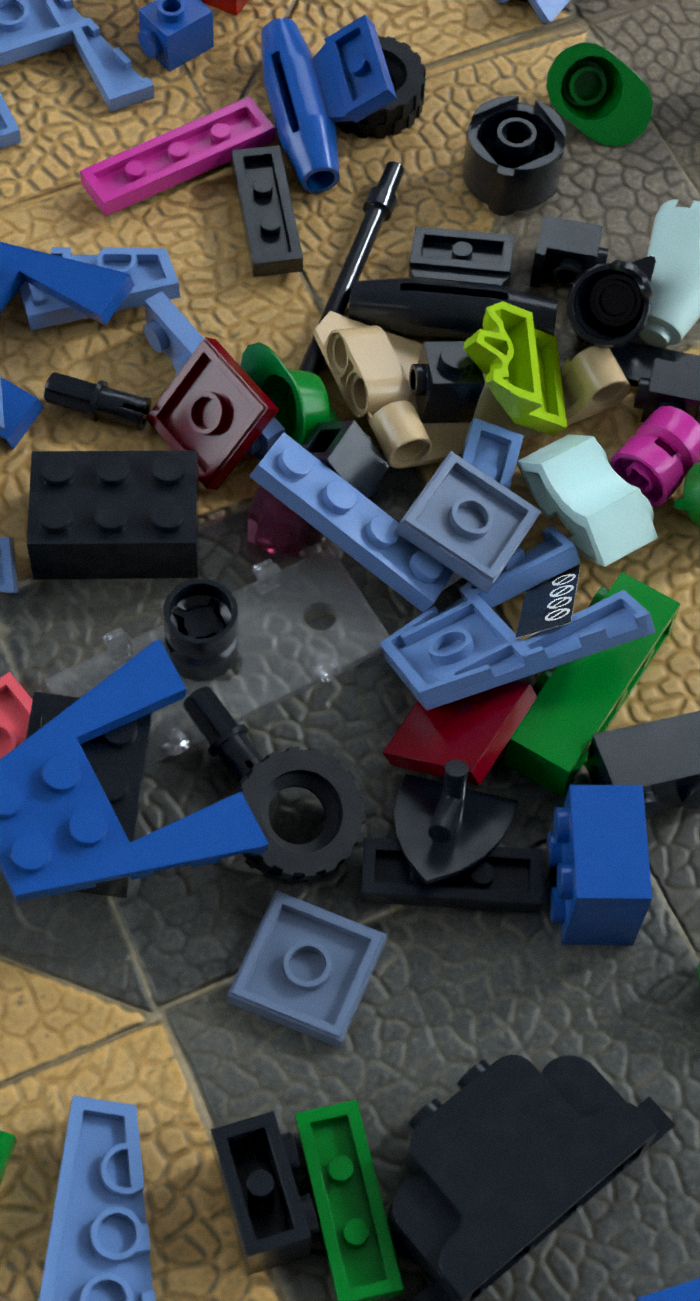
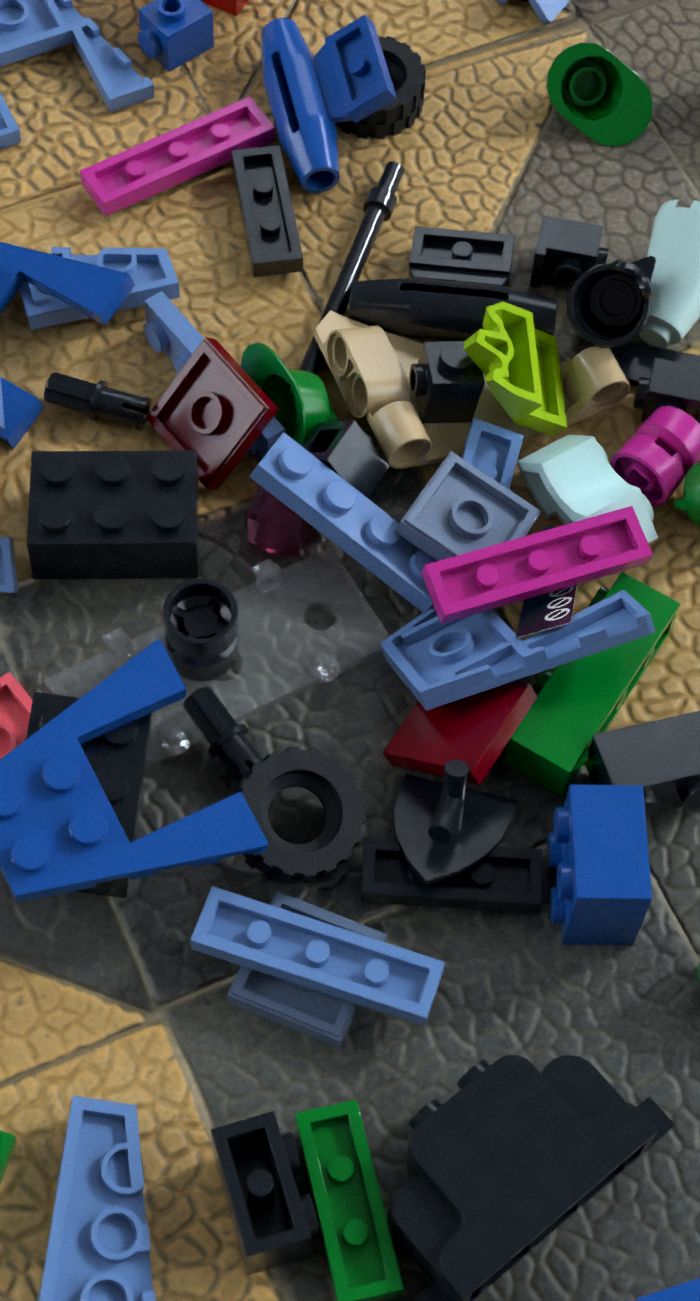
black brick [462,96,566,216] -> none
none -> medium blue plate [190,886,445,1026]
none -> dark pink plate [421,506,653,624]

